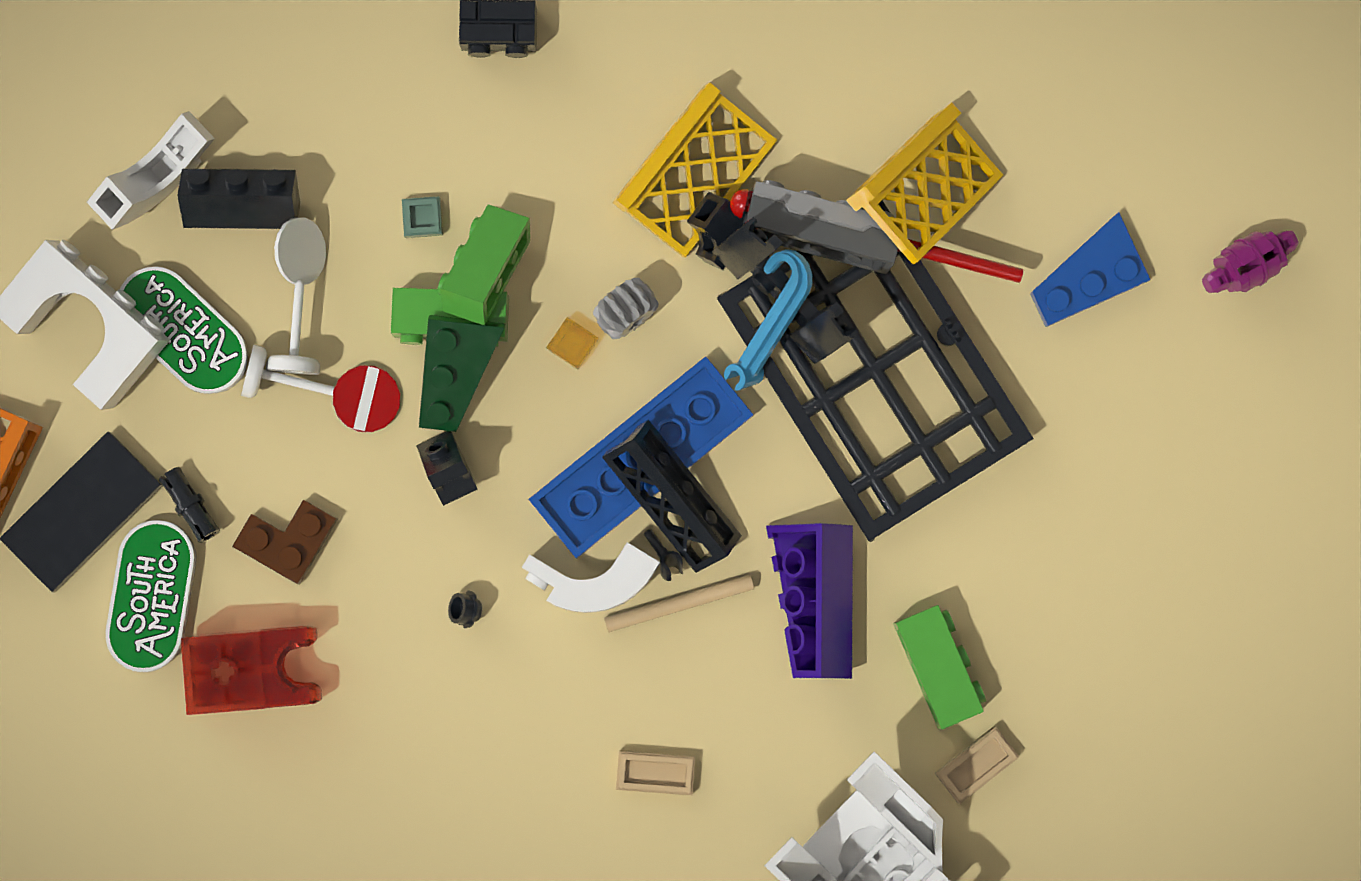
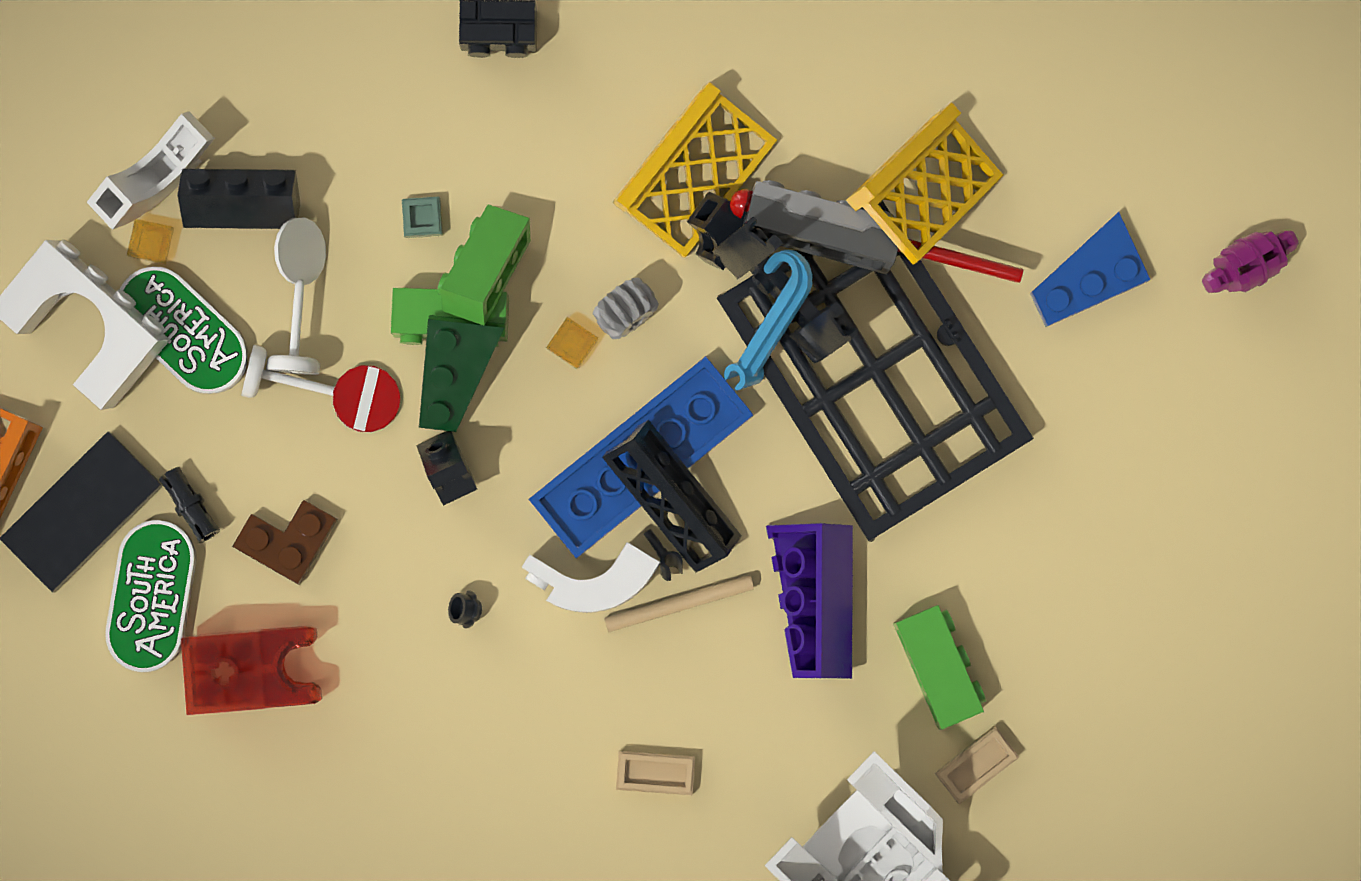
none -> clear yellow tile [127,219,174,265]

